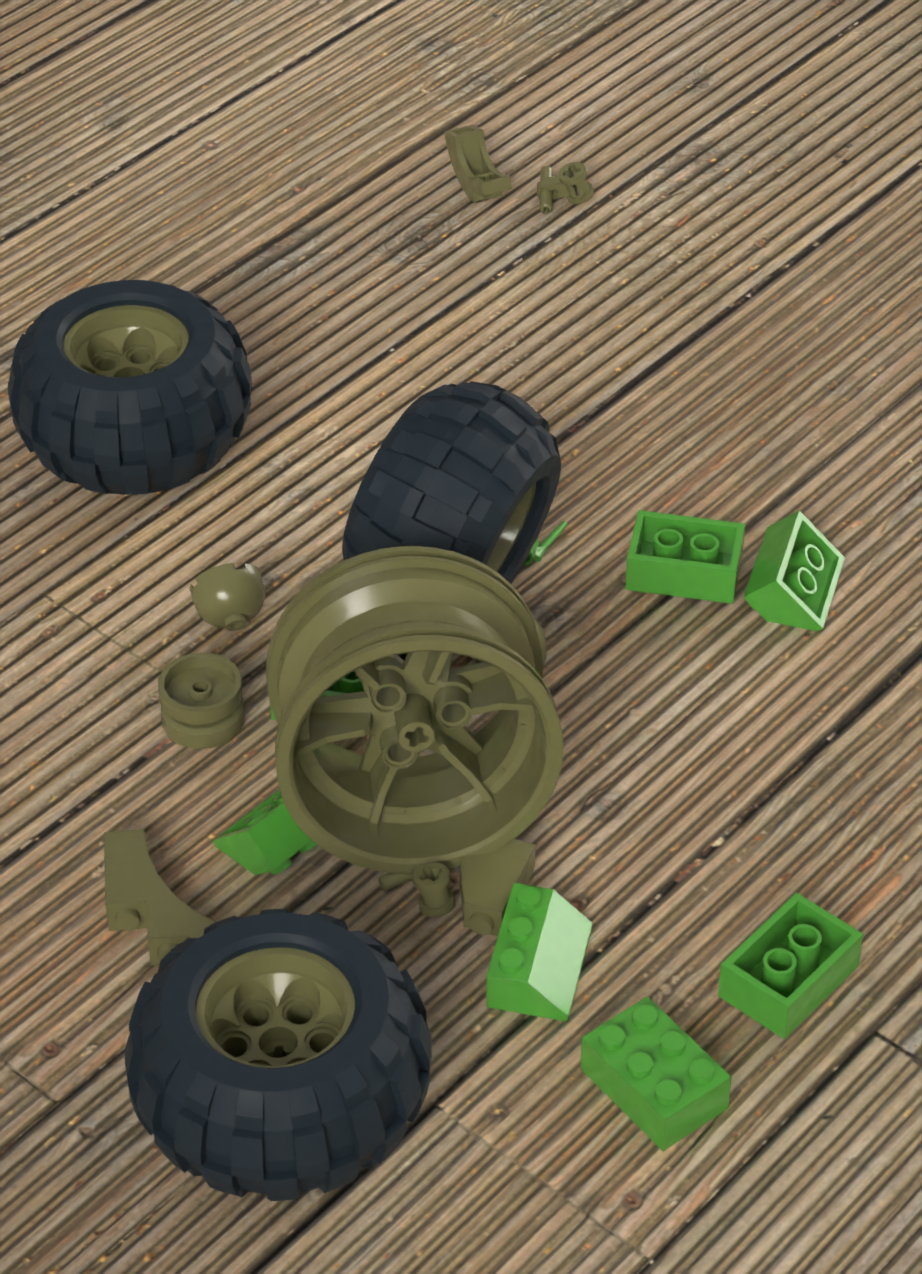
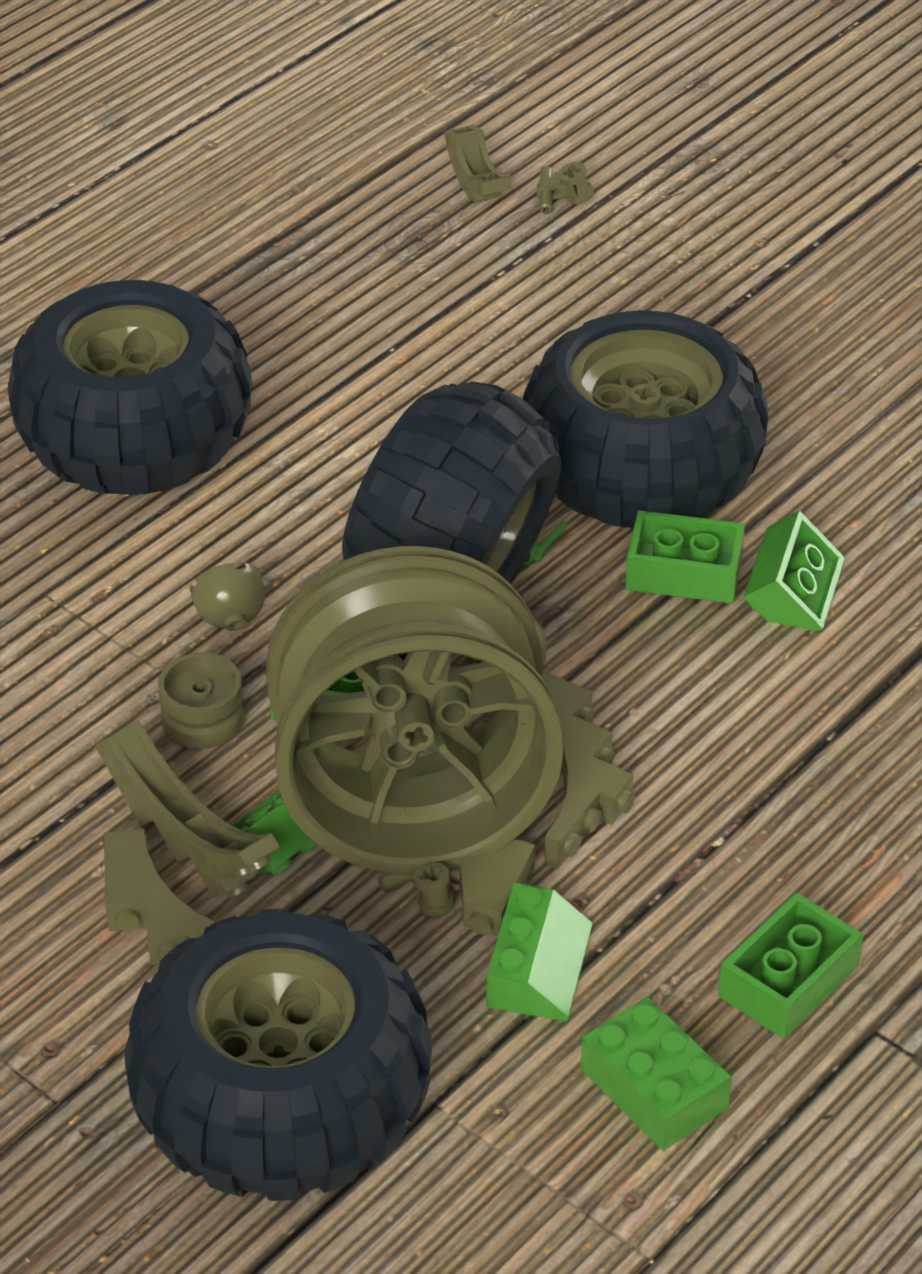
none -> olive arch [94,720,280,899]
none -> black wheel [523,310,768,528]
none -> olive arch [542,670,635,868]

